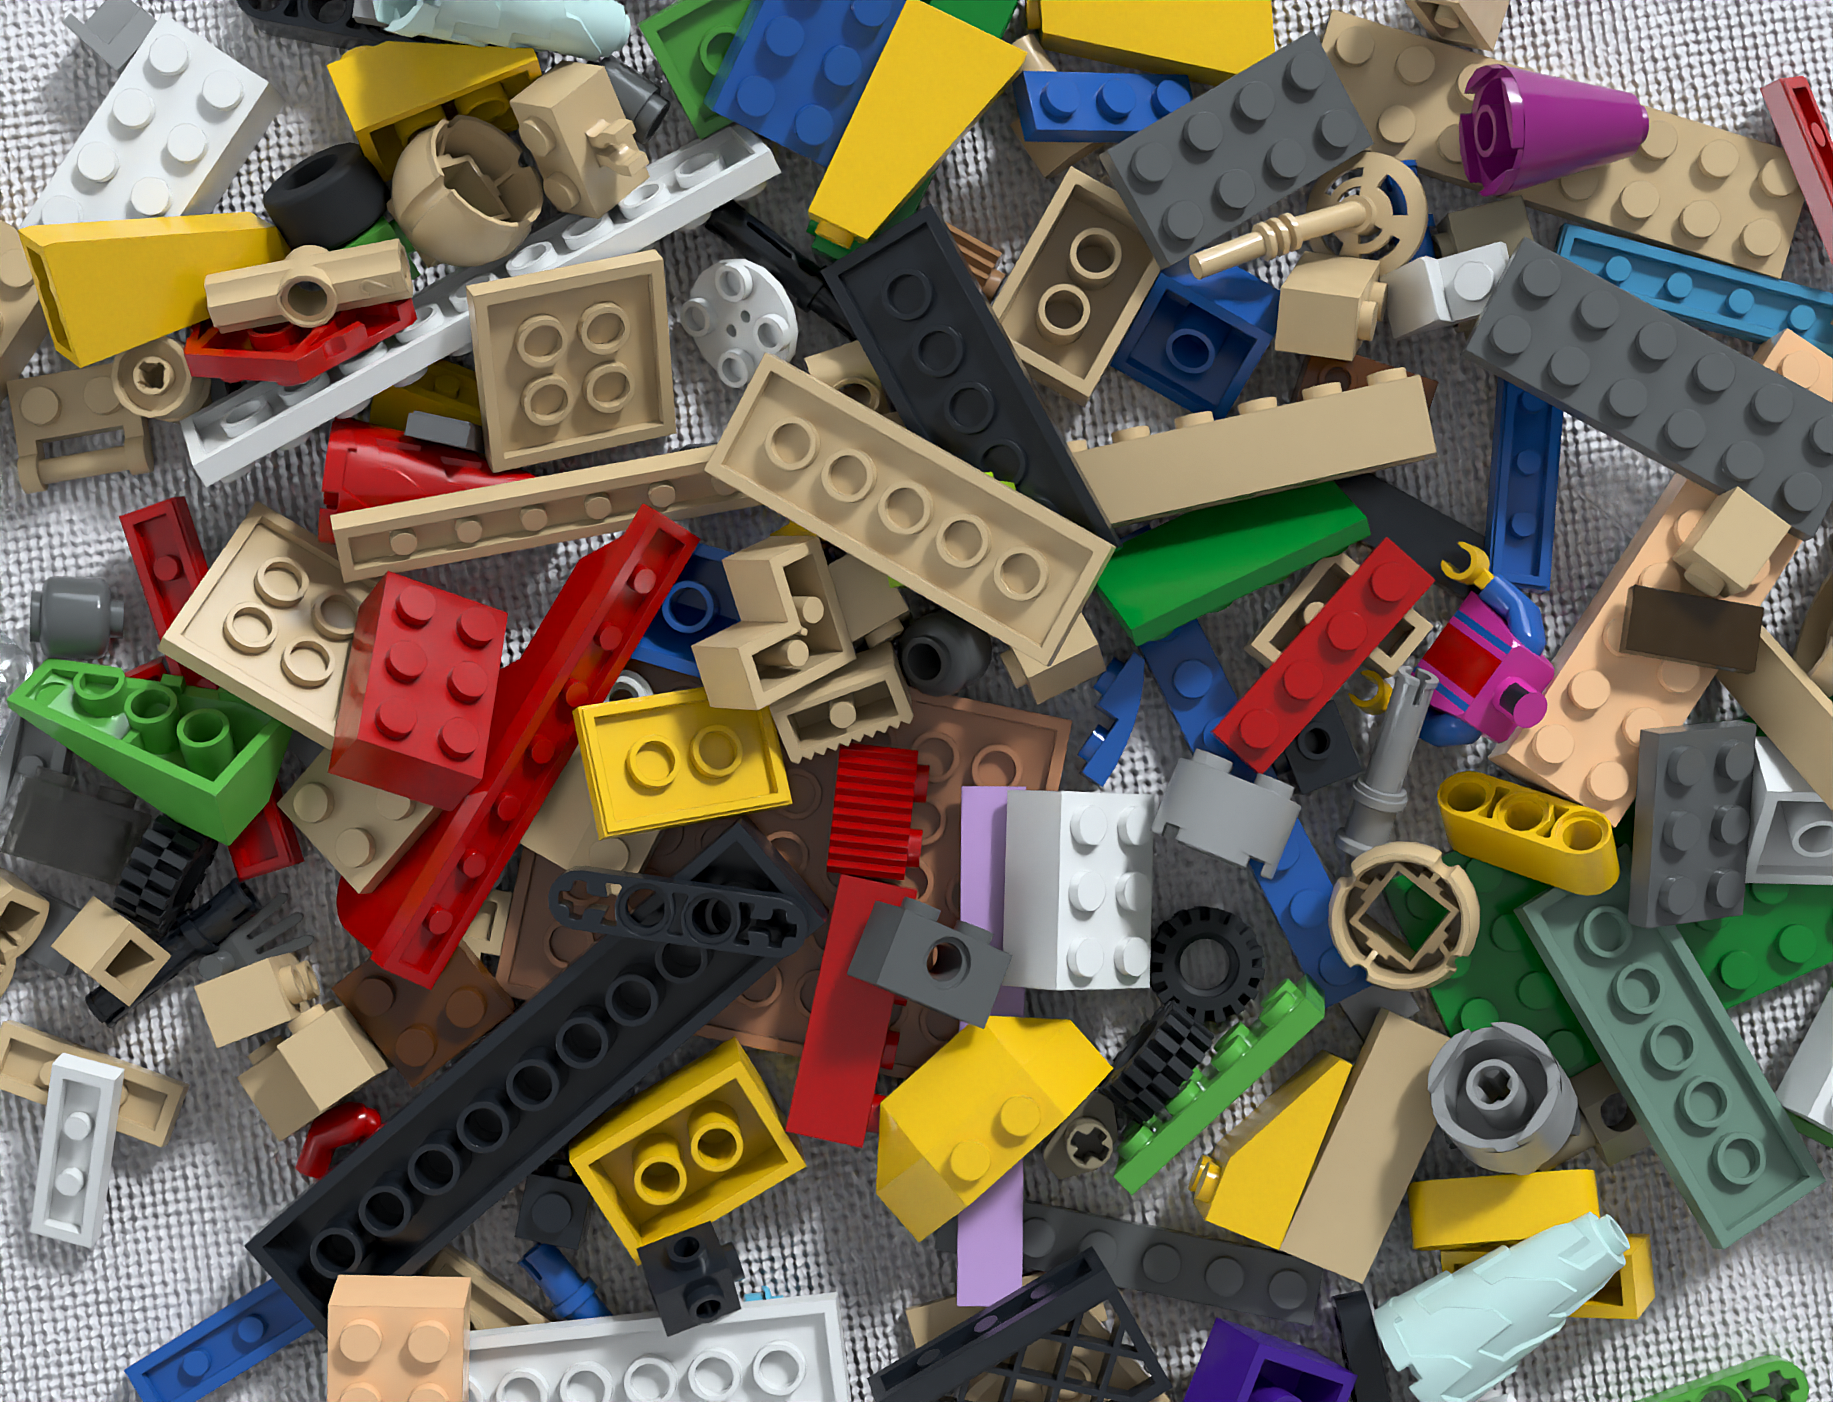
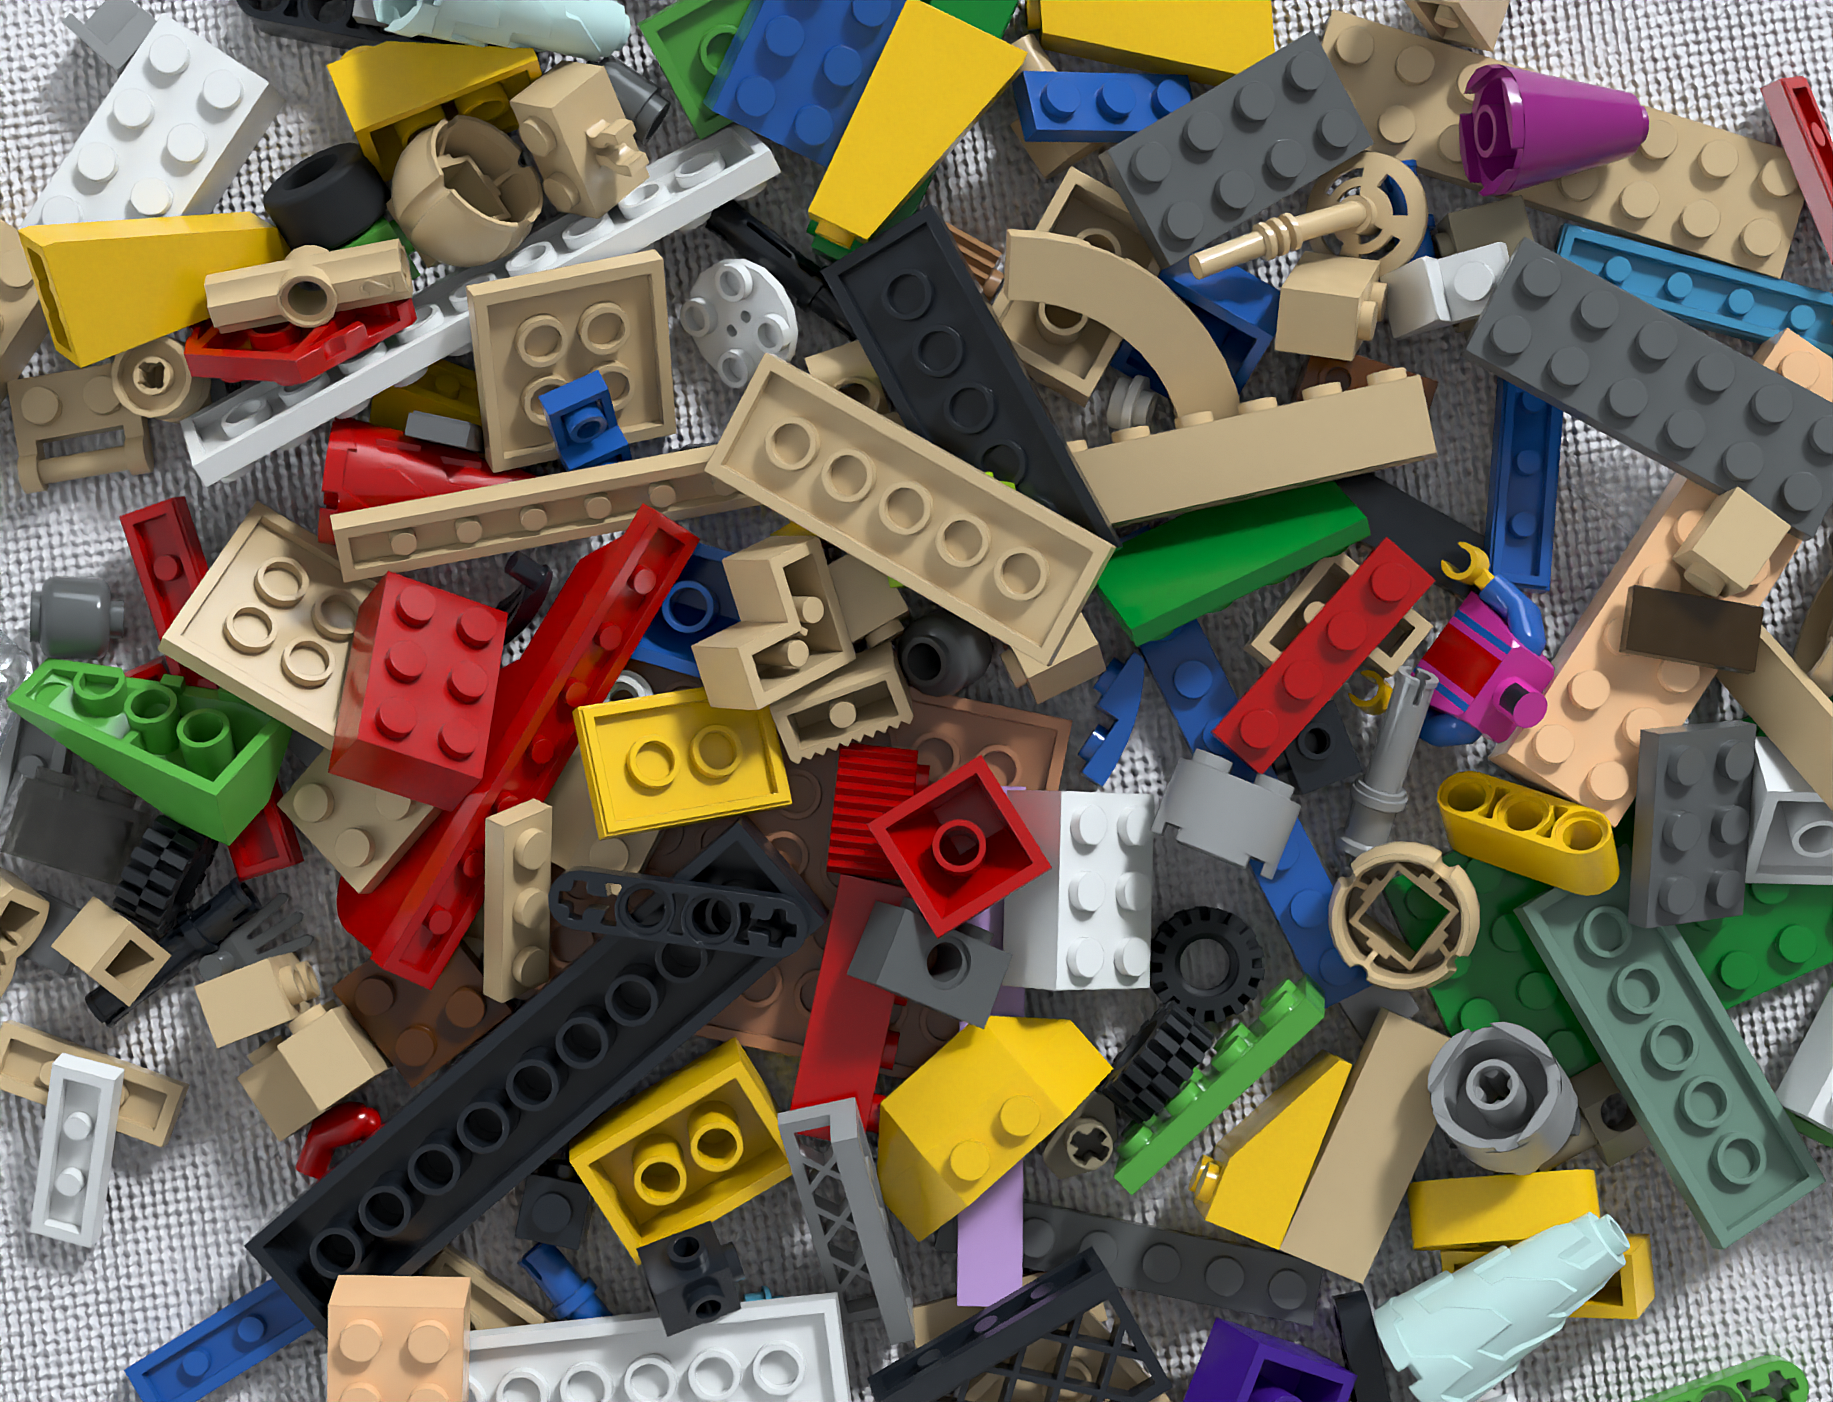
none -> tan plate [483,799,552,1003]
none -> black piece [496,551,553,646]
none -> blue slope [538,370,633,472]
none -> light grey fence [777,1097,916,1345]
none -> red slope [867,755,1052,939]
none -> tan tile [1003,229,1240,421]
none -> white plate [1107,375,1158,430]

